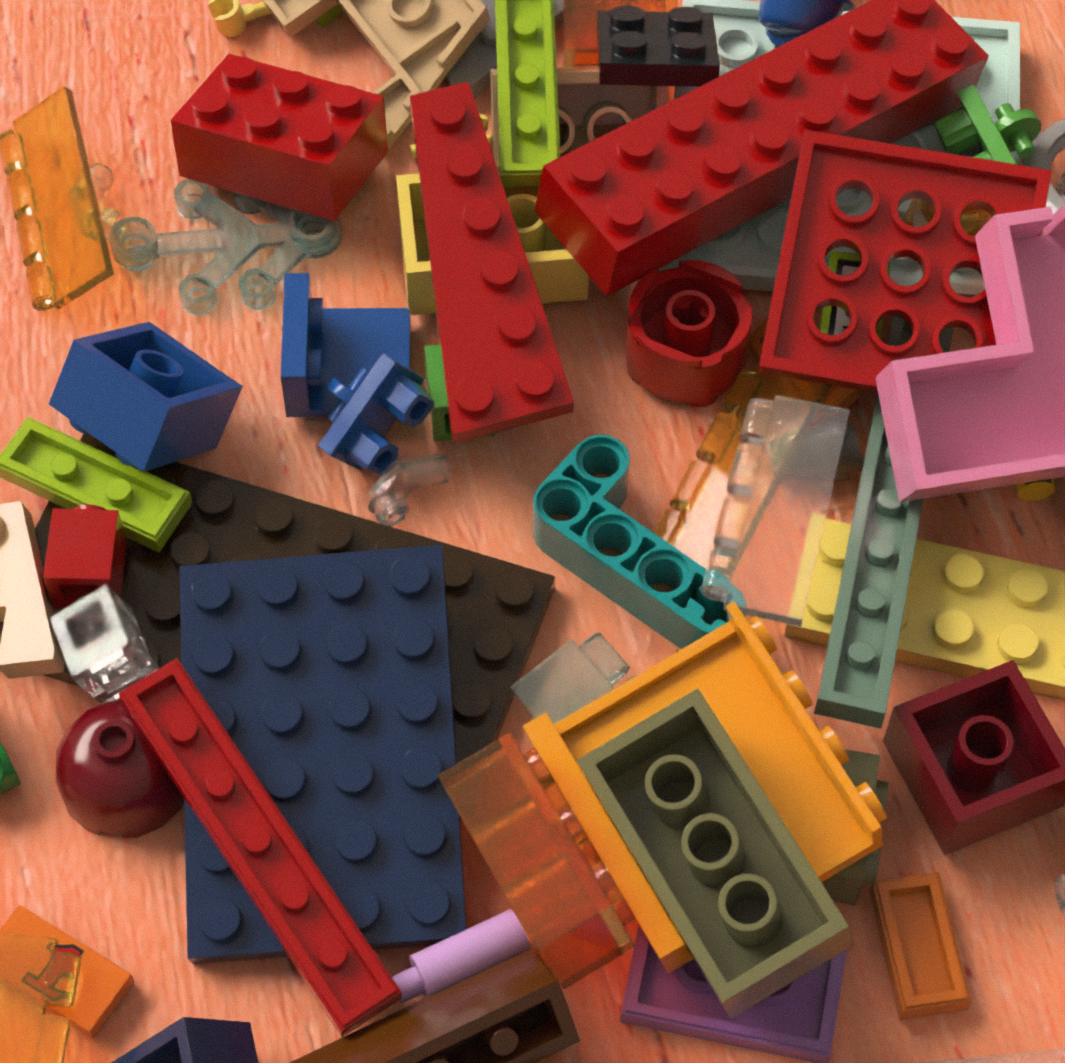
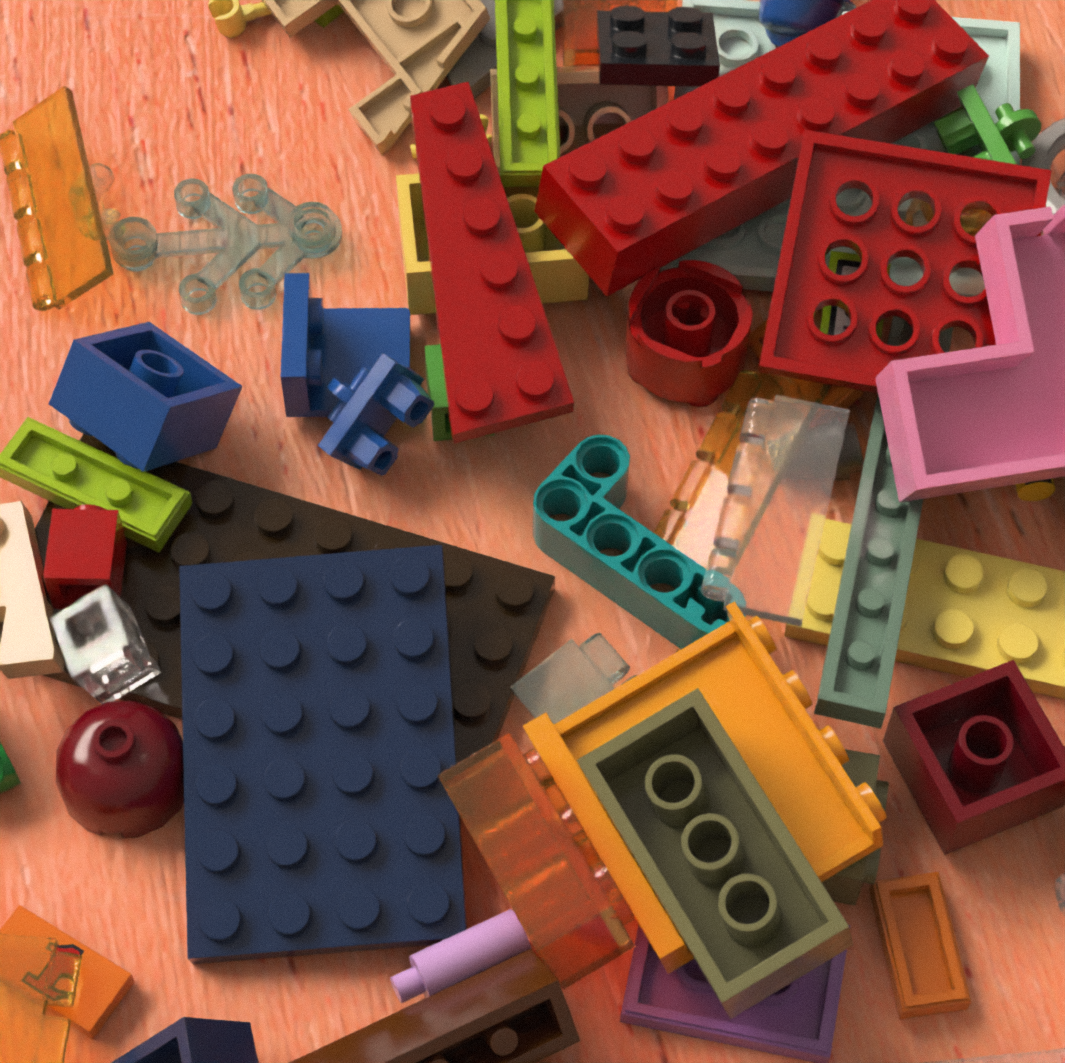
red tile [118,658,402,1037] -> none
red brick [170,54,388,221] -> none
clear arm [367,453,451,526] -> none

